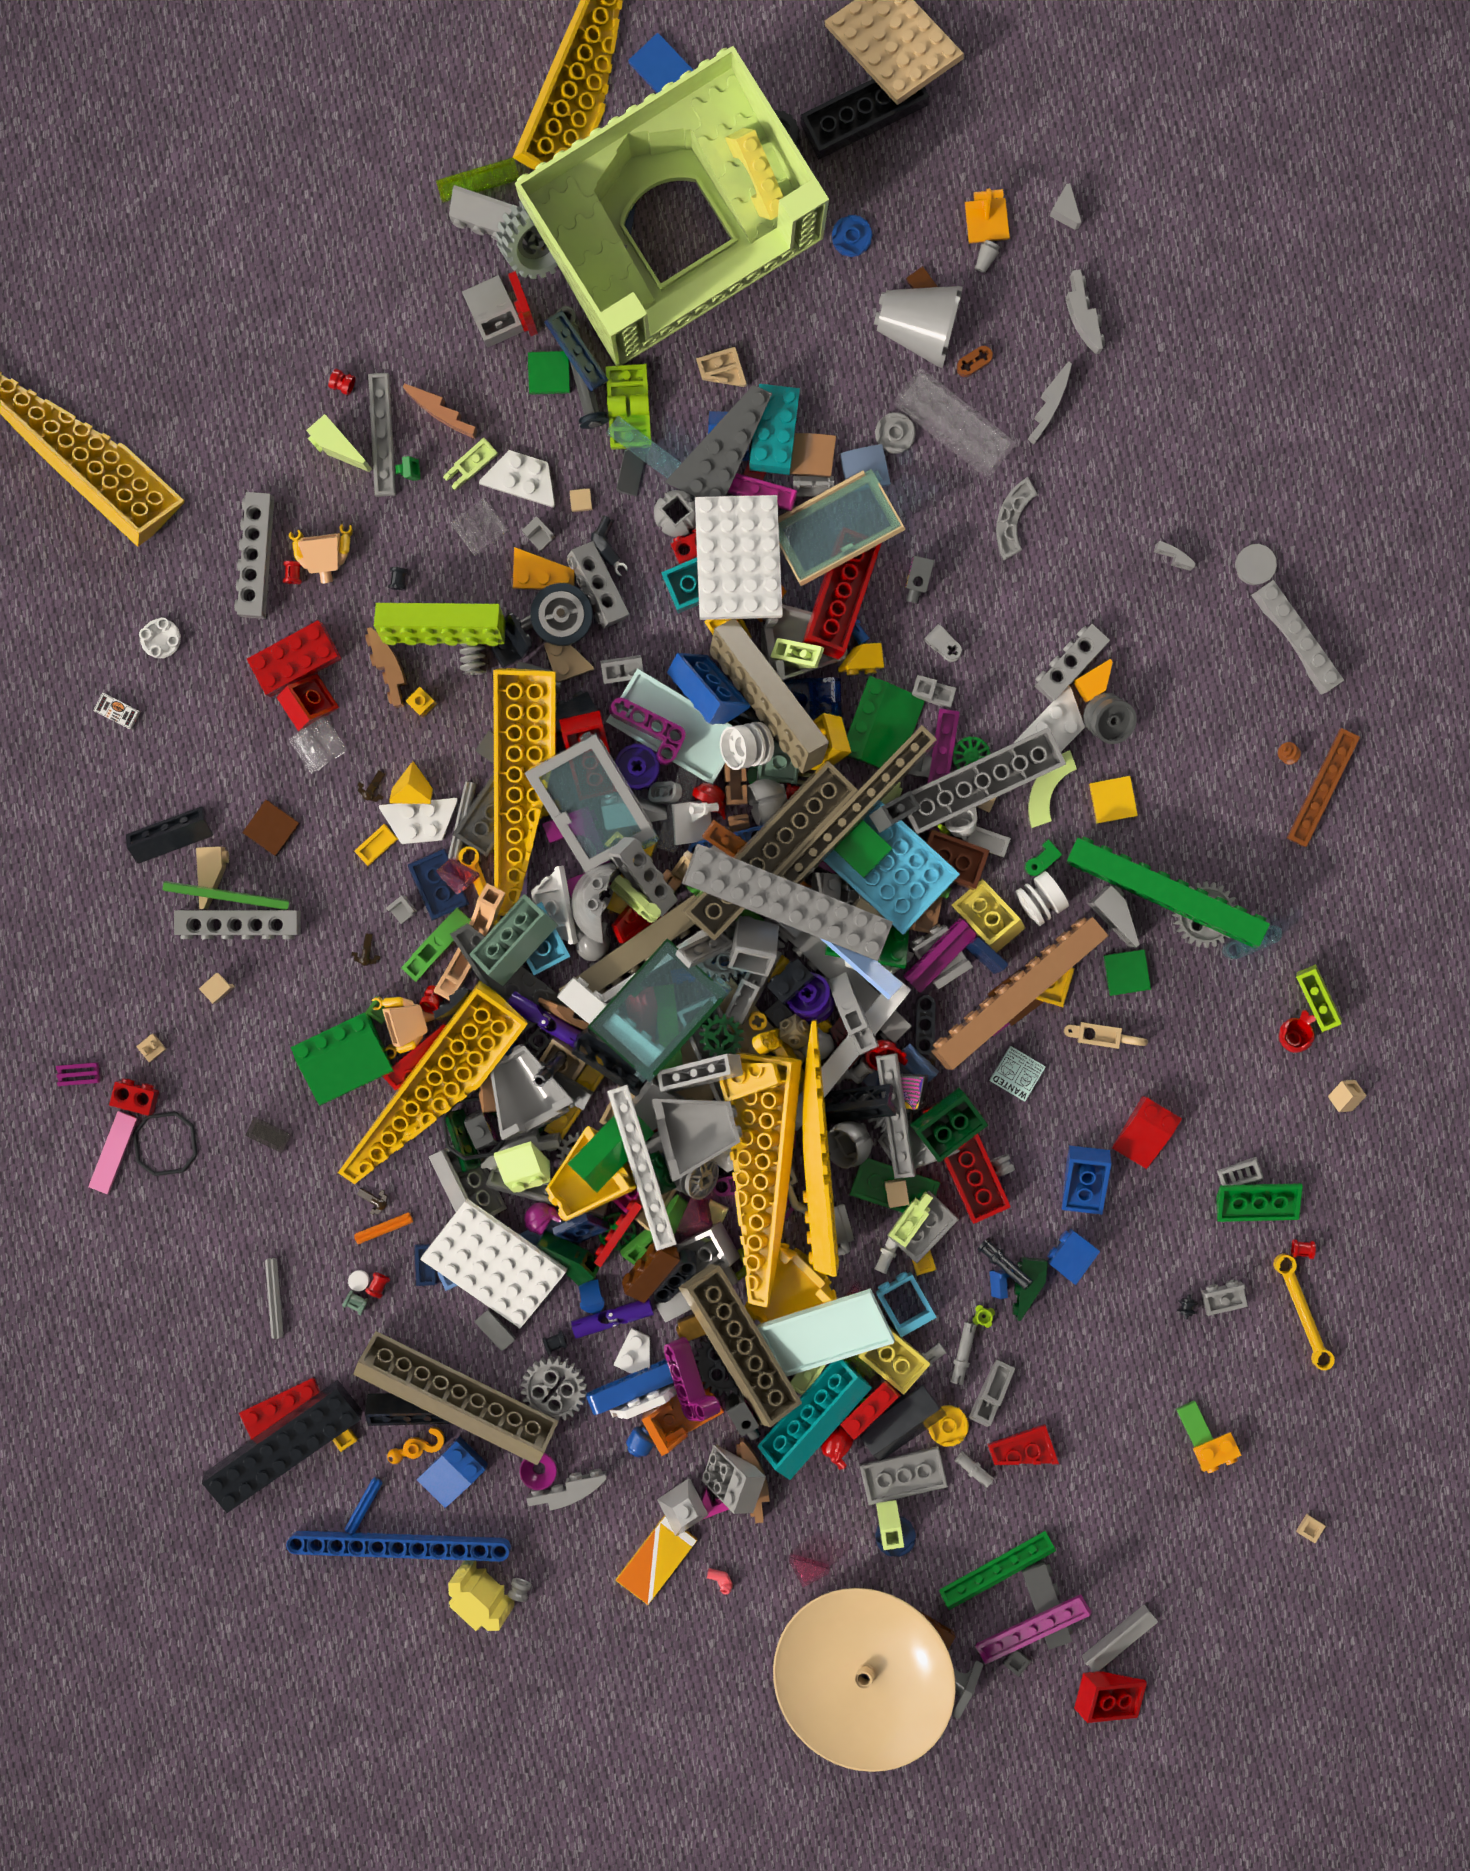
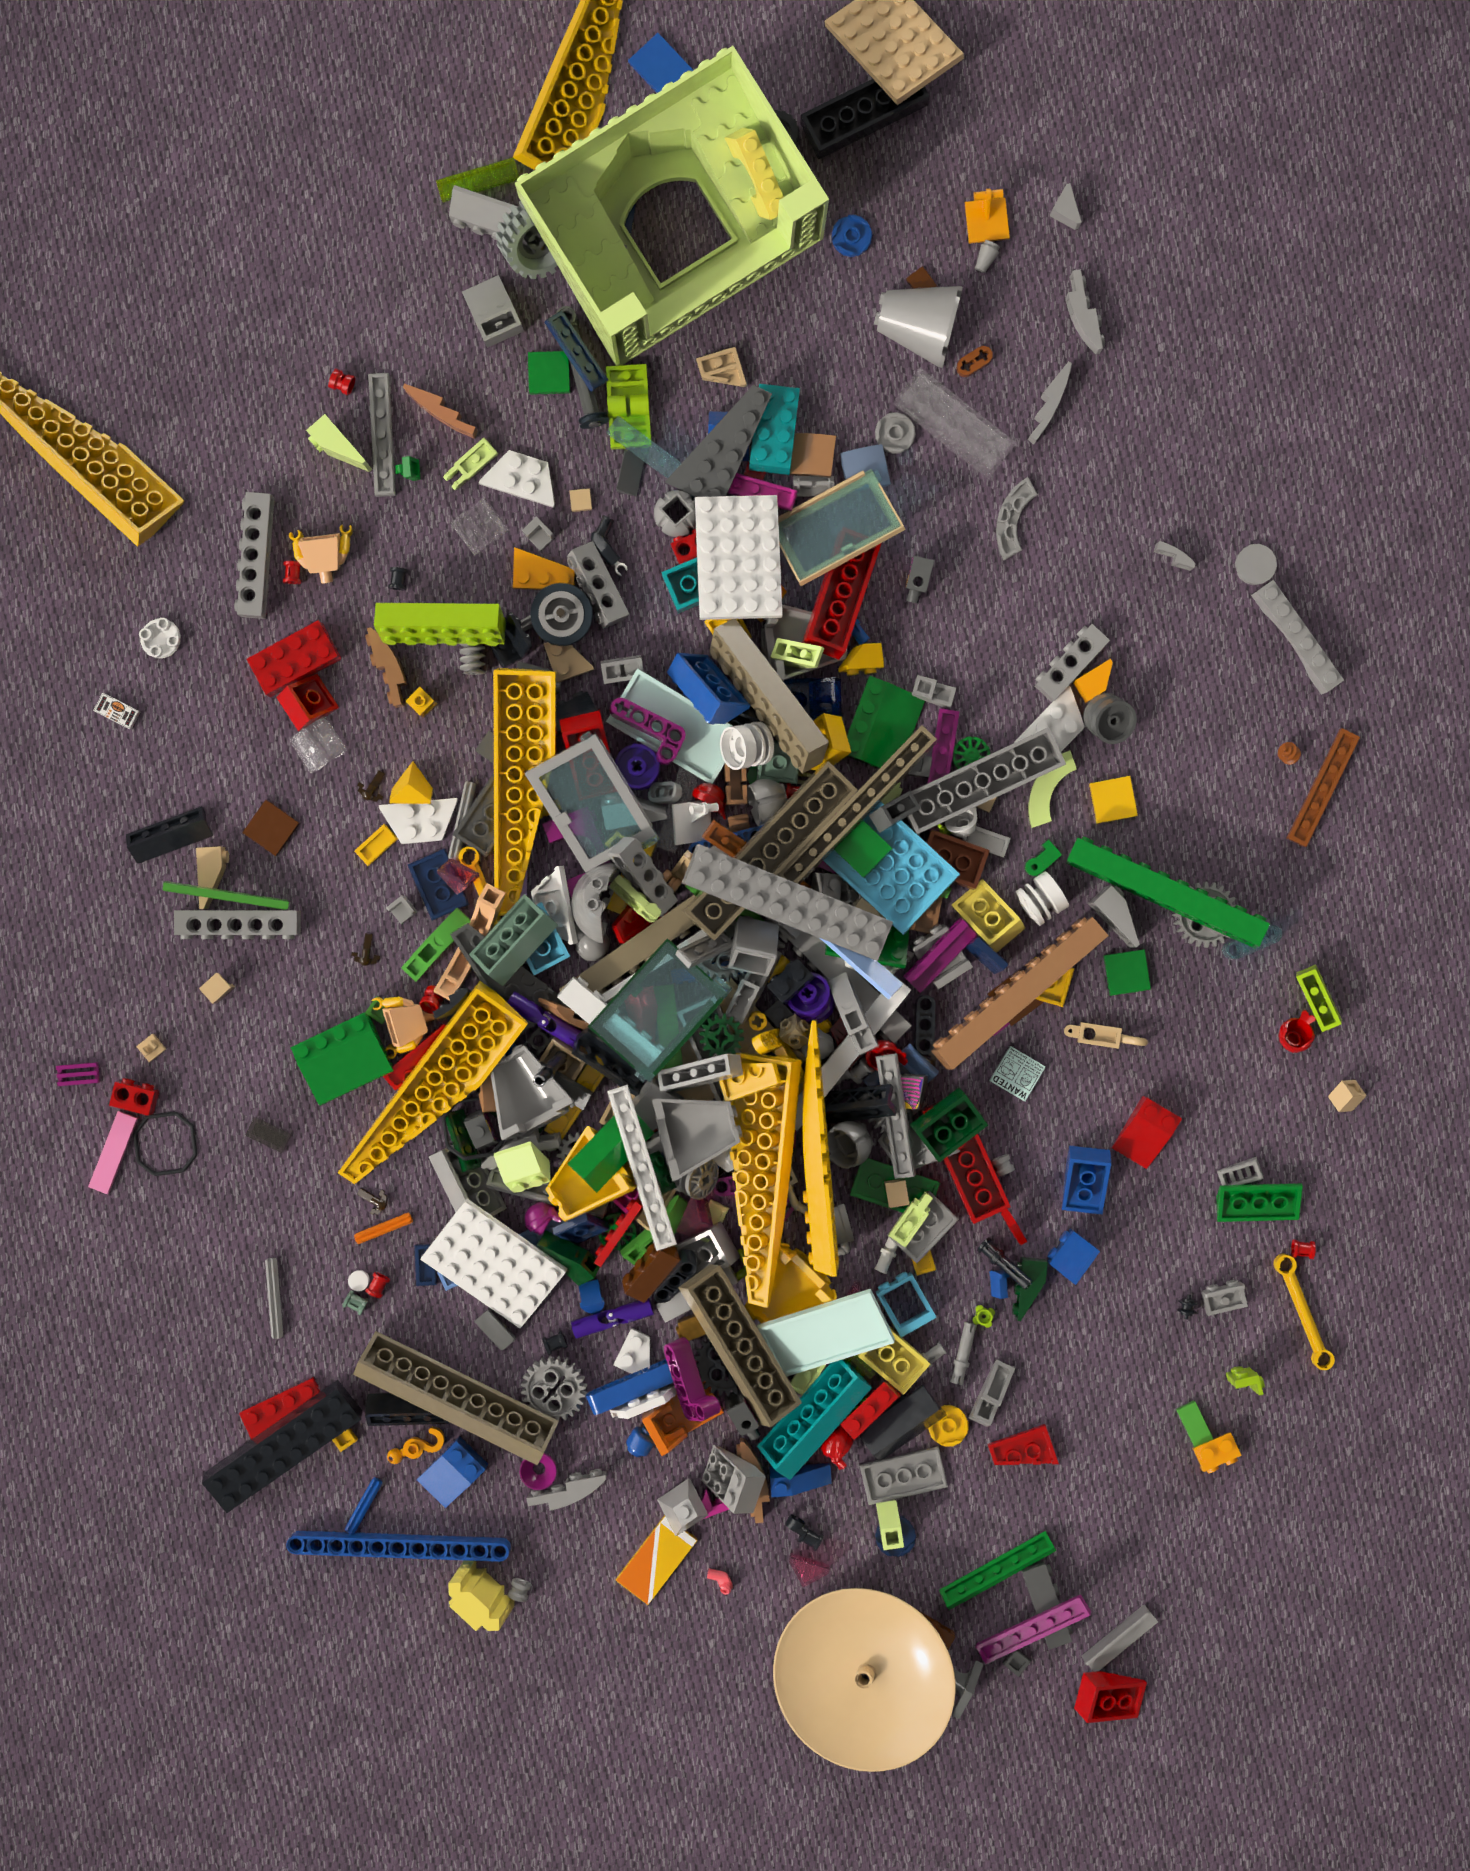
red wing [508,271,538,337] -> none
light grey piece [924,624,962,662] -> none
light grey pin [954,1451,994,1488] -> none
tan tile [1296,1514,1326,1543] -> none
none -> blue slope [769,1463,832,1497]
none -> black connector [785,1514,824,1551]
none -> red tile [1001,1208,1027,1245]
none -> lime bracket [1226,1366,1265,1396]

